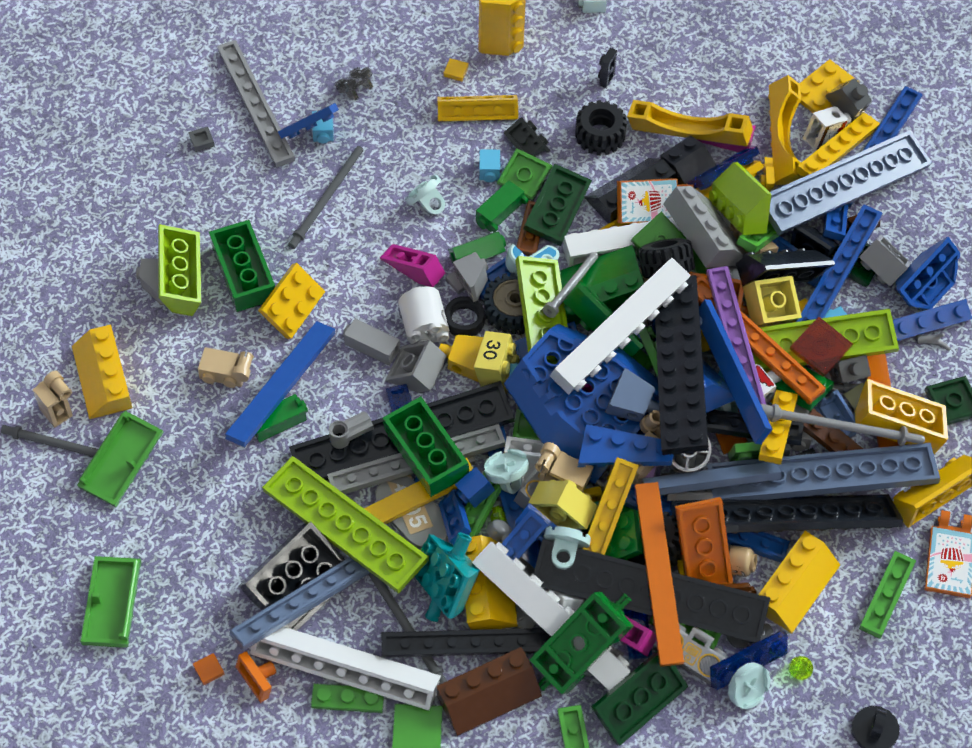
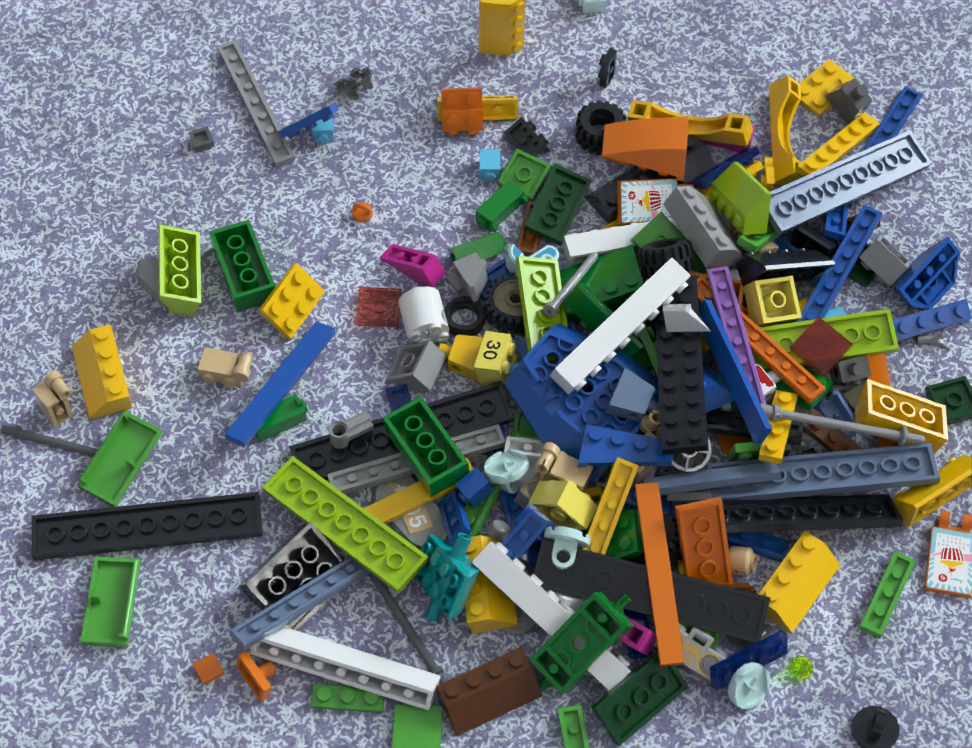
dark grey bar [288,146,364,249] -> none
light grey brick [343,318,400,366] -> none
black plate [381,628,551,658] -> none
light aqua tile [405,174,445,215] -> none
yellow tile [443,58,469,81] -> none
clear neon green tile [490,505,506,522] -> none
white torso [803,106,851,151] -> none
none -> black plate [31,492,263,561]
none -> orange tile [352,202,373,223]
none -> clear red tile [356,287,402,328]
none -> orange plate [441,87,483,135]
none -> orange wedge [602,116,689,181]
none -> white slope [663,304,710,332]

